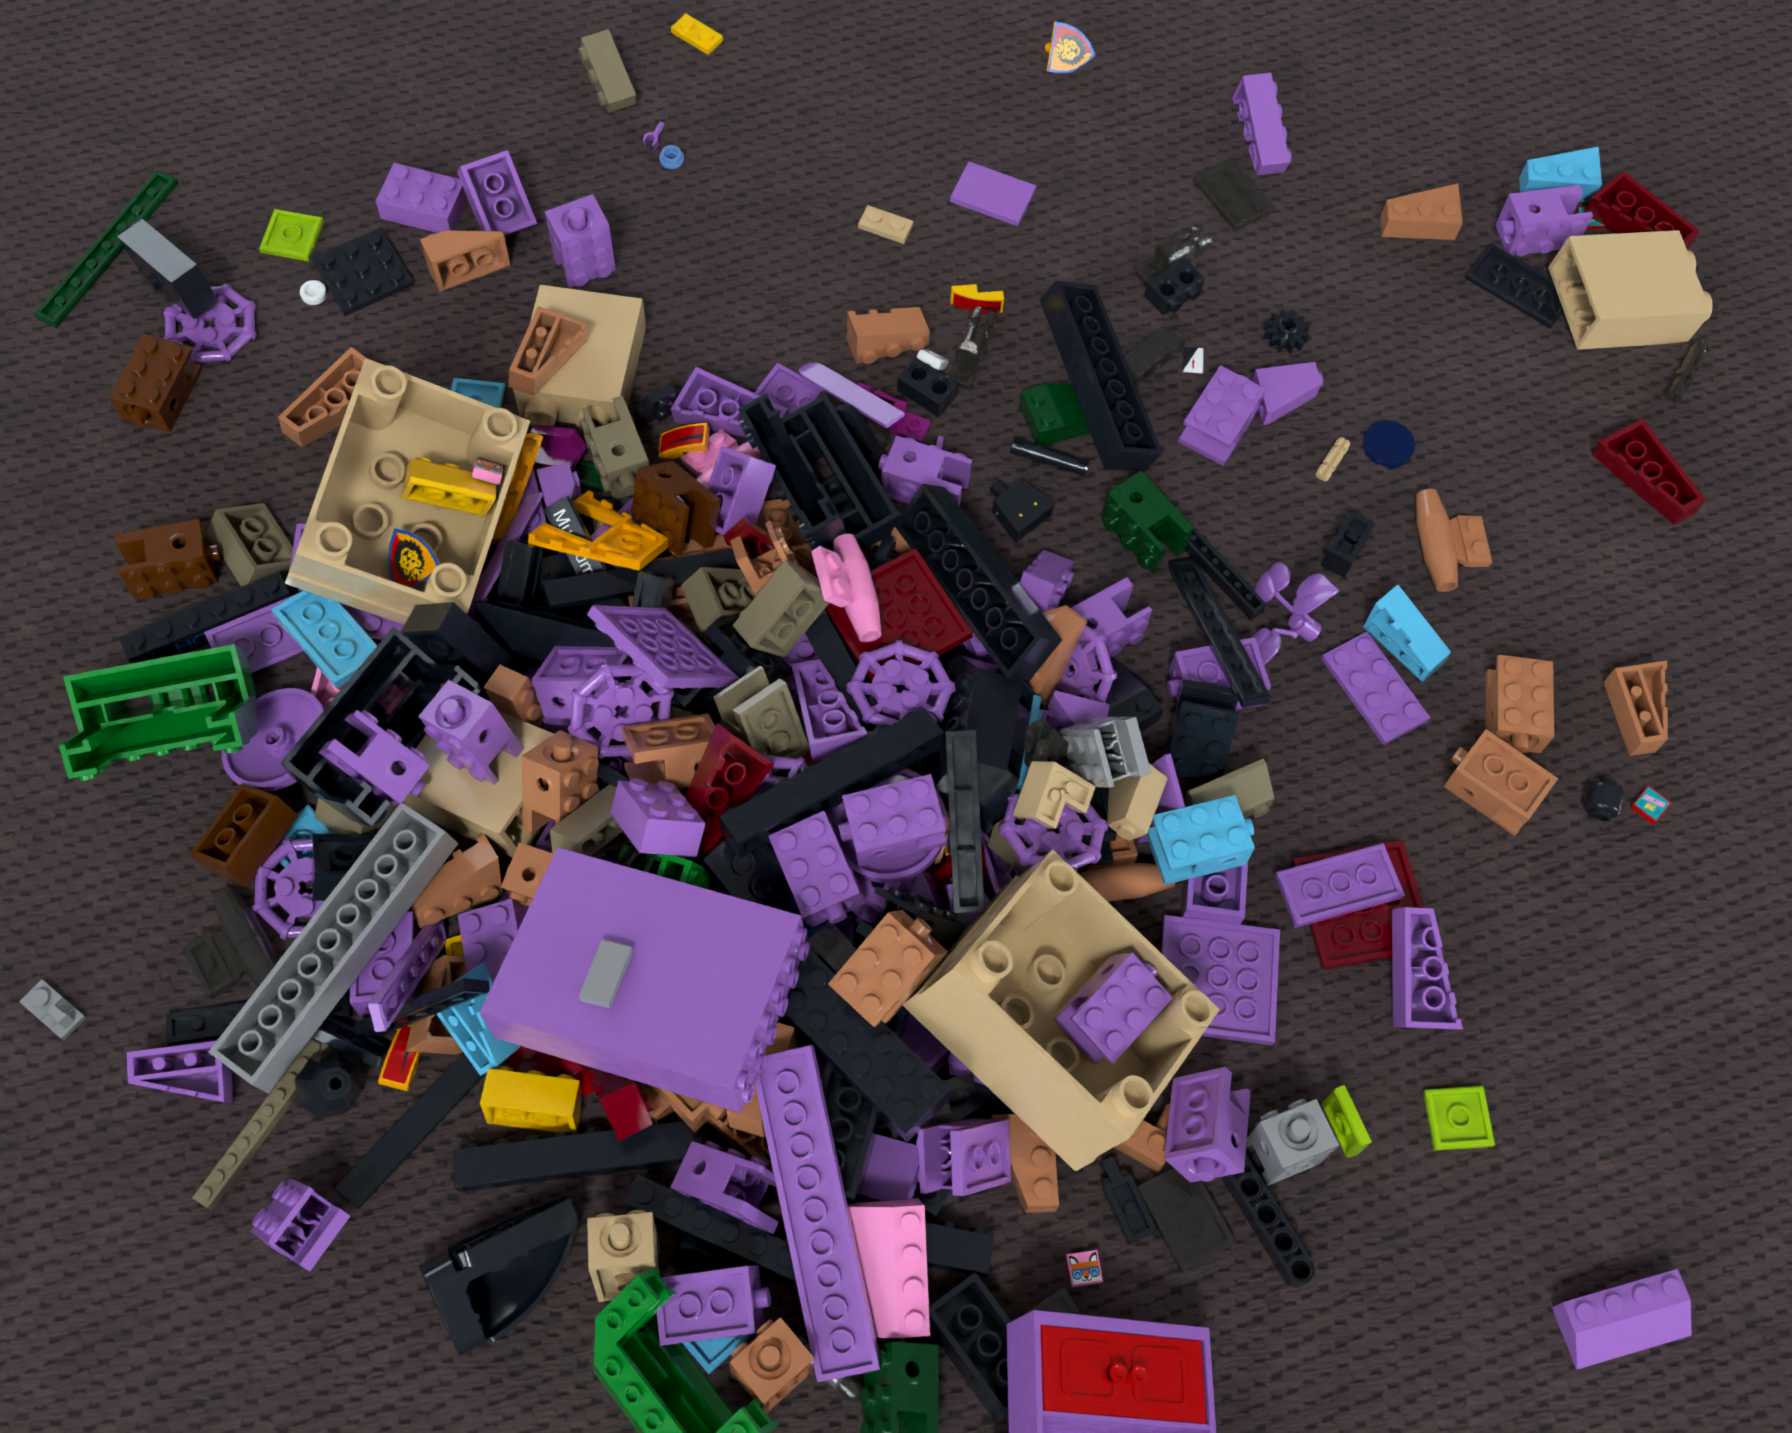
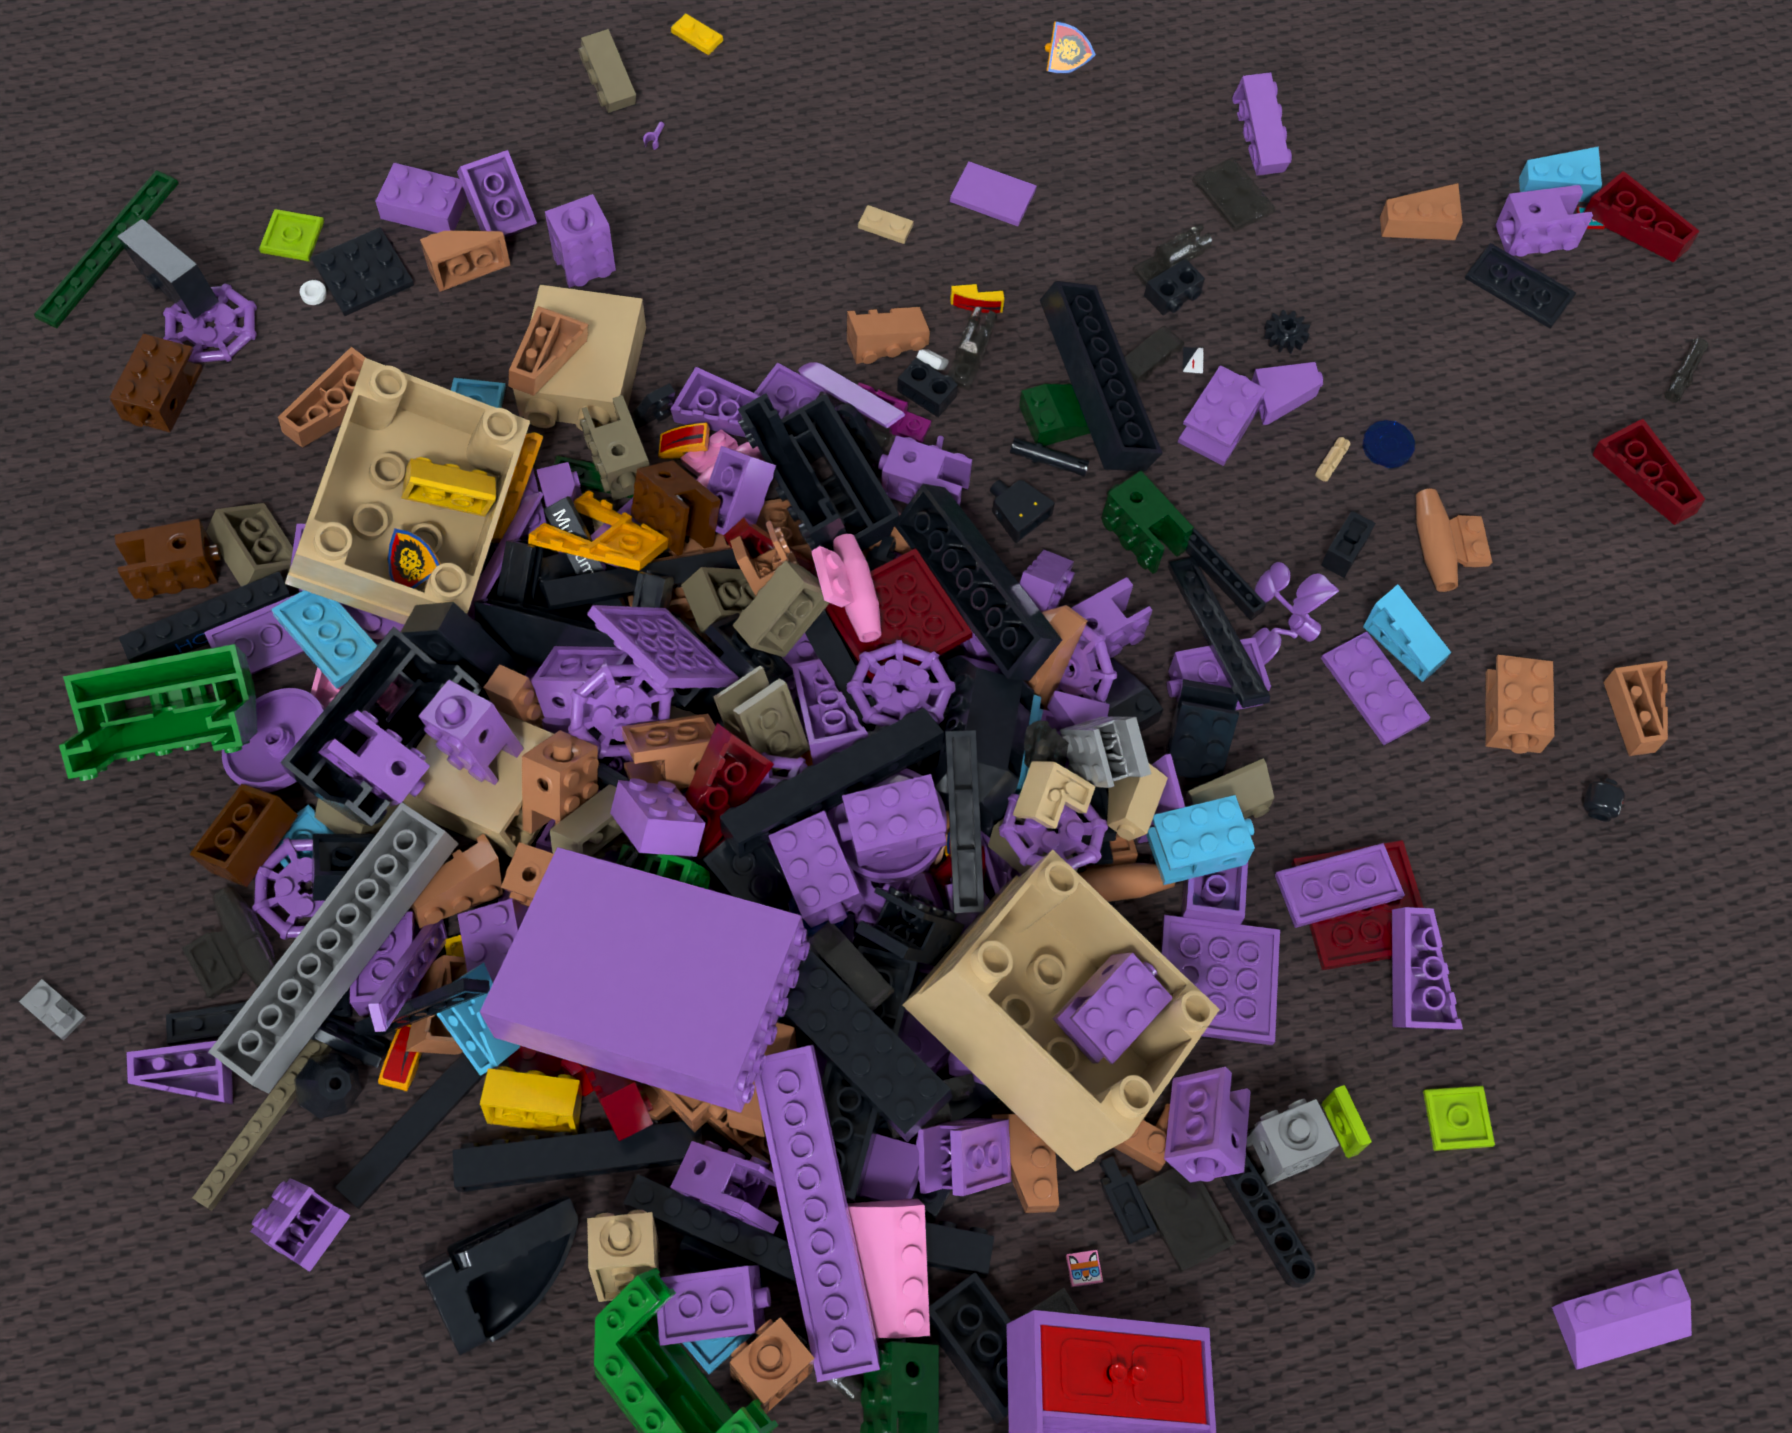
bright pink tile [472,458,503,485] -> none
magenta panel [530,424,588,471] -> none
light grey tile [579,940,633,1009] -> none
medium blue plate [659,145,684,169] -> none
nougat torso [828,910,948,1027] -> none
nougat torso [1443,729,1558,836] -> none
tan brick [1548,230,1713,350] -> none
tile [1630,785,1671,825] -> none

